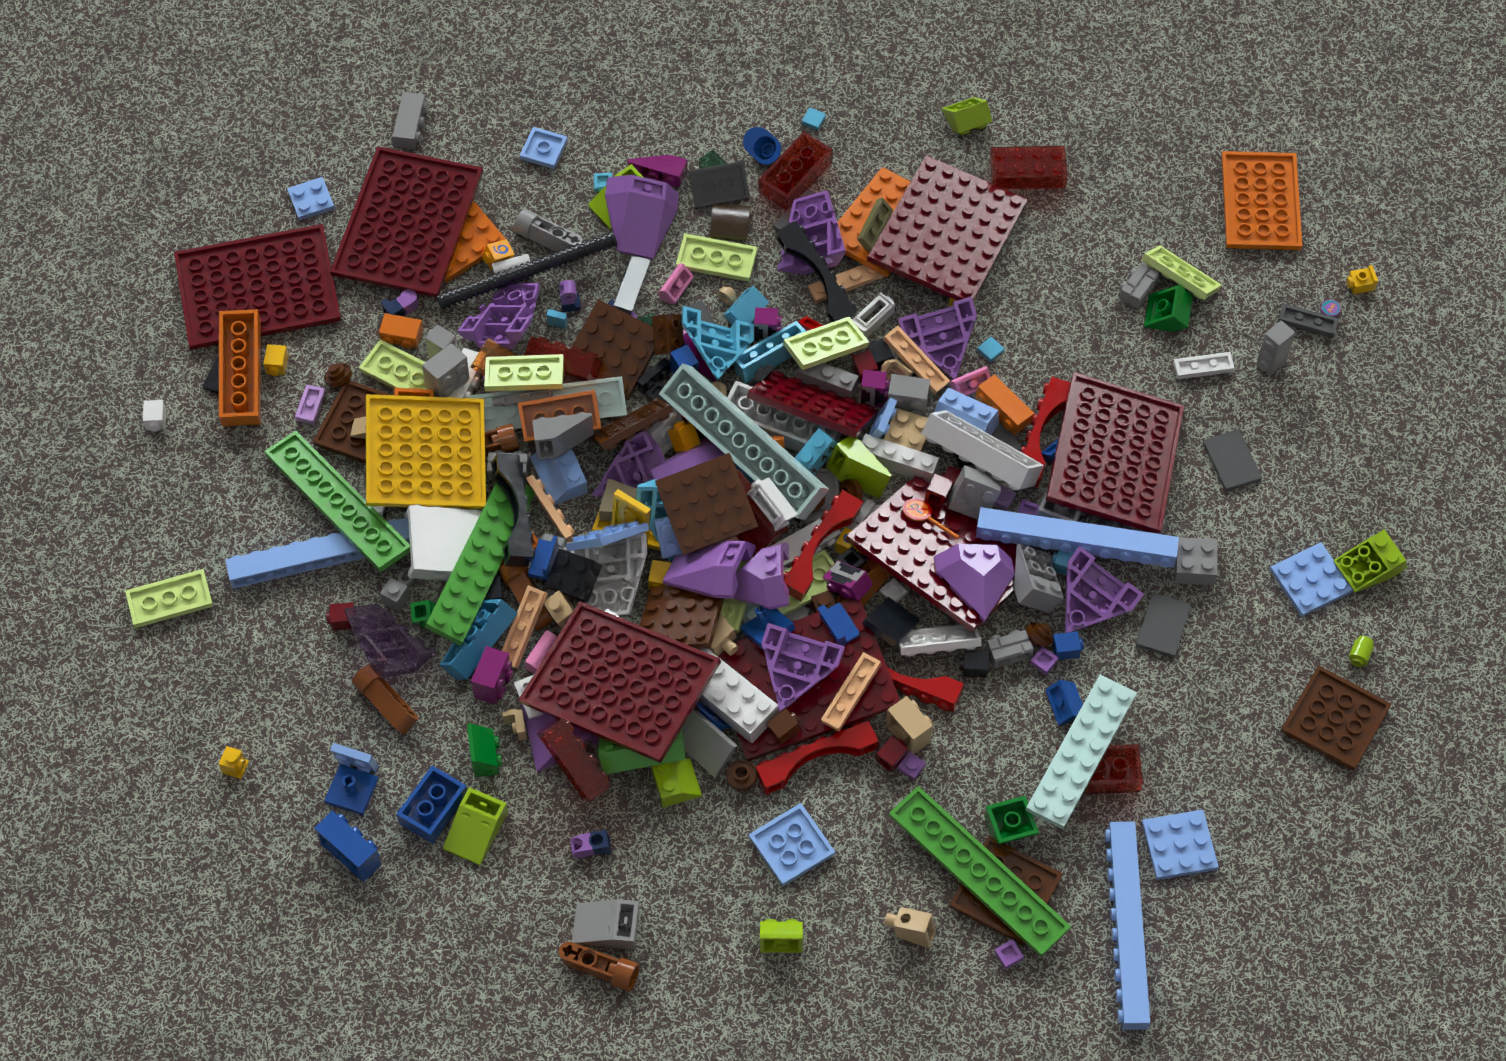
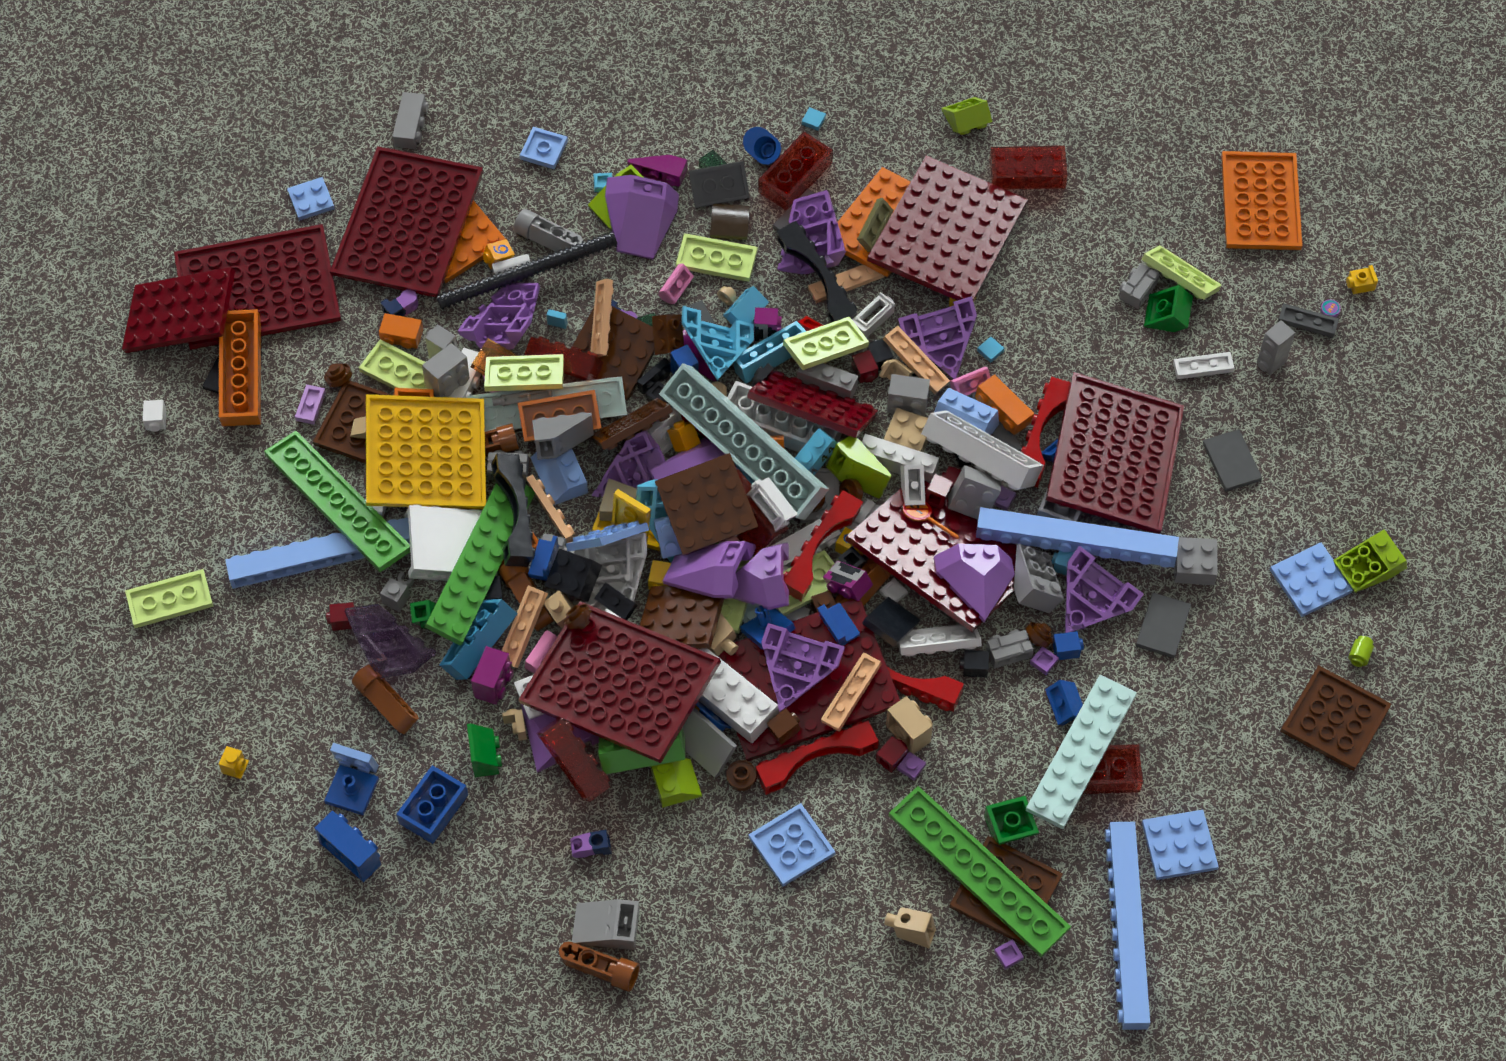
yellow brick [263,344,289,376] -> none
lime slope [443,787,508,866] -> none
medium lavender leg [559,280,581,312] -> none
tile [613,255,651,315] -> none
lime slope [760,919,803,953] -> none
magenta brick [860,370,890,408] -> none
light blue plate [868,397,897,439] -> none
medium lavender plate [1017,500,1040,516] -> none
none -> dark red plate [122,267,235,353]
none -> reddish brown plate [563,604,591,630]
none -> light nougat plate [590,279,613,358]
none -> black plate [594,582,638,620]
none -> white slope [900,465,925,505]

